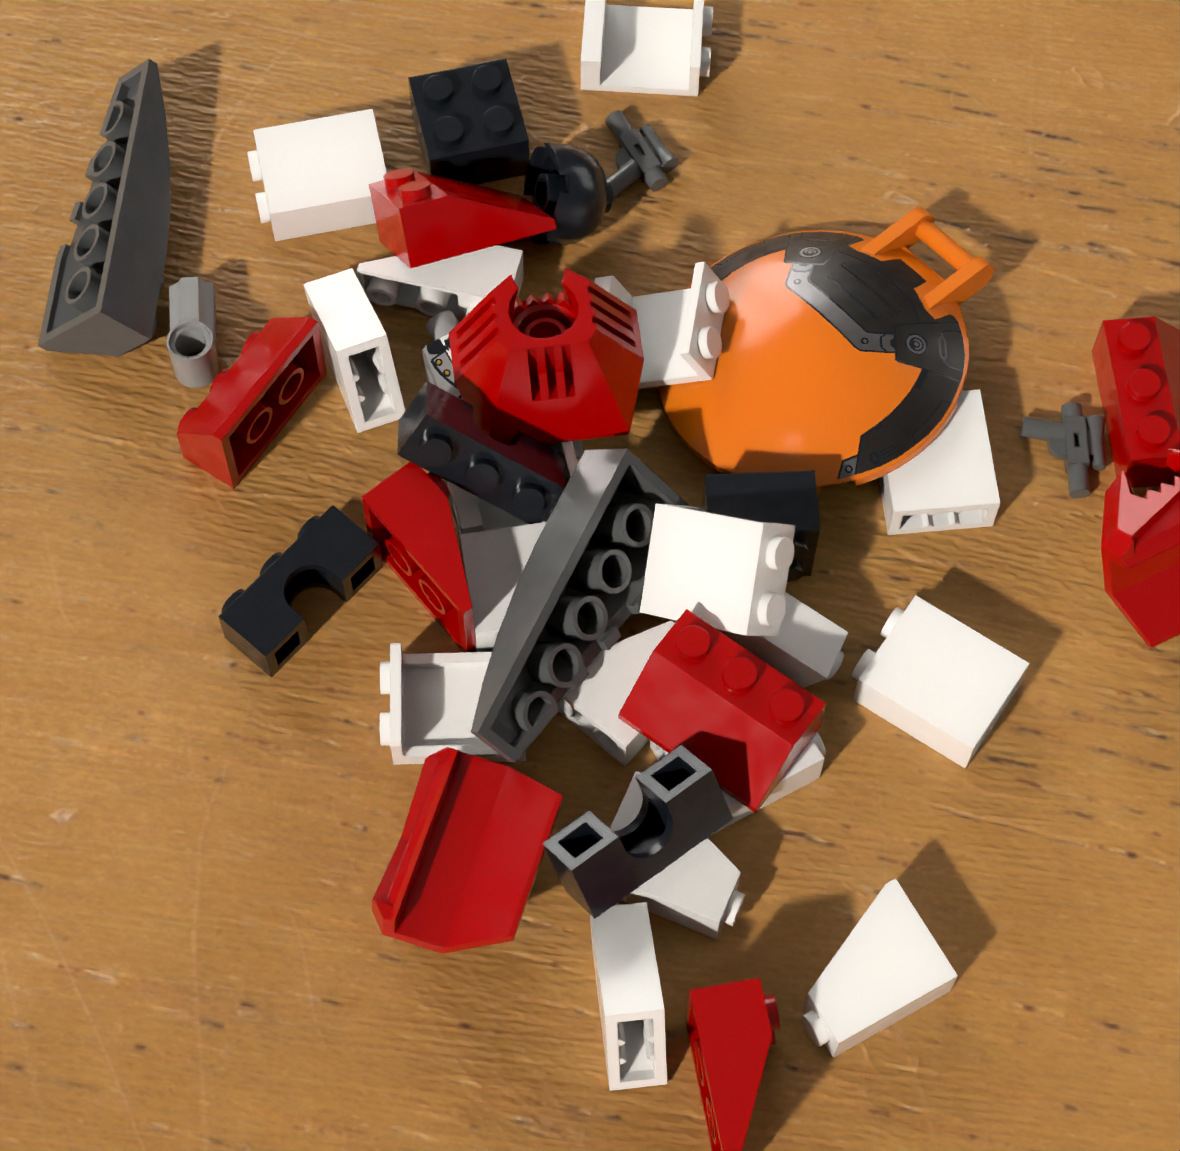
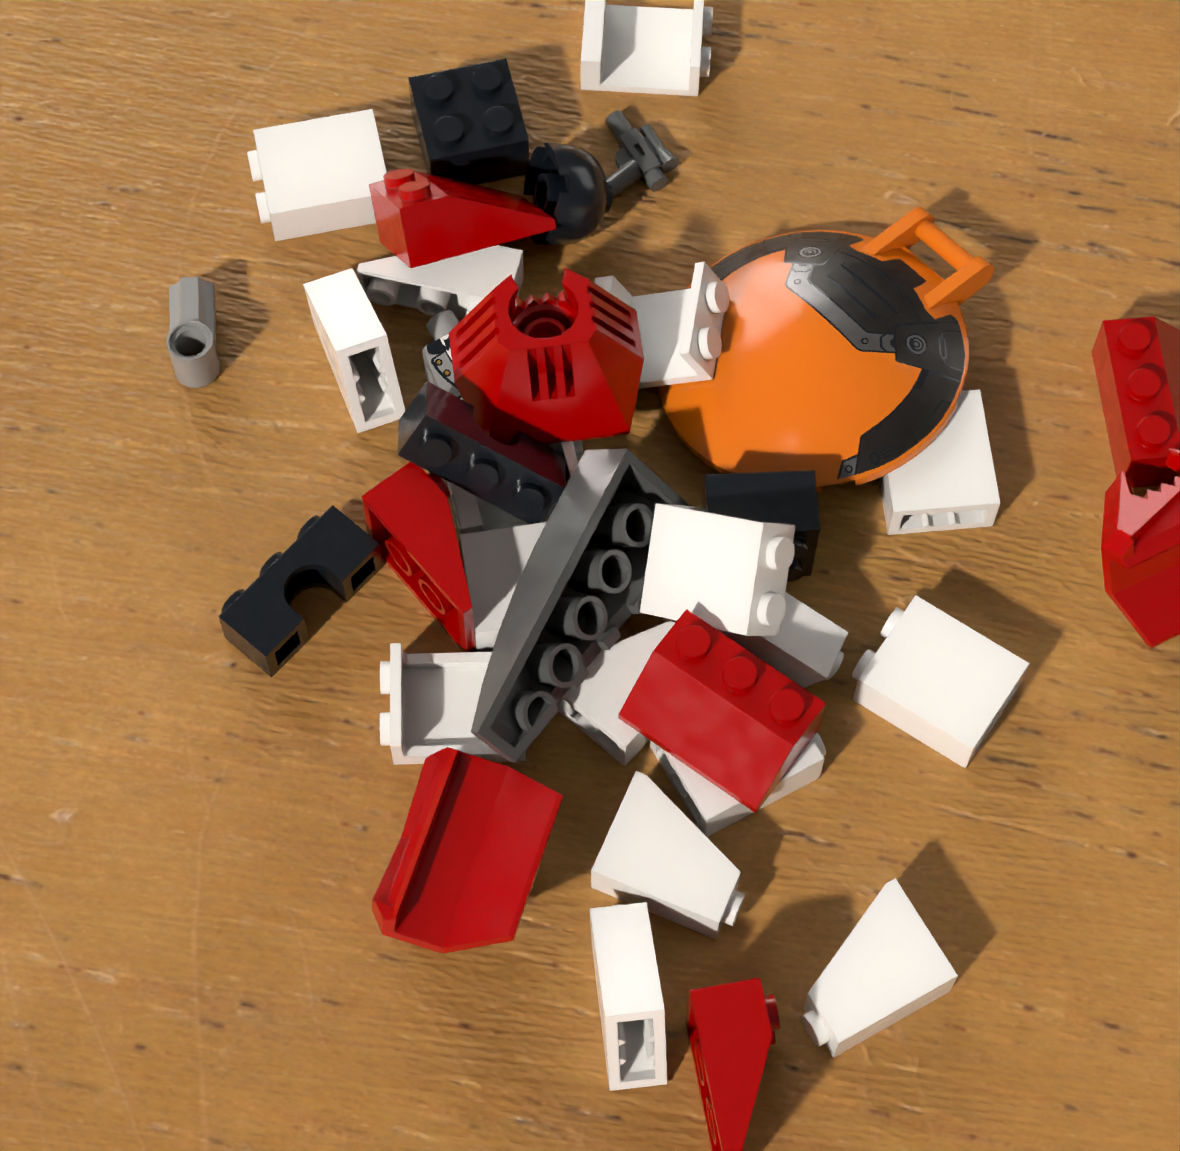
dark grey wedge [38,59,170,356] -> none
red slope [176,317,327,489] -> none
black arch [542,745,733,919] -> none
dark grey piece [1020,402,1106,499] -> none

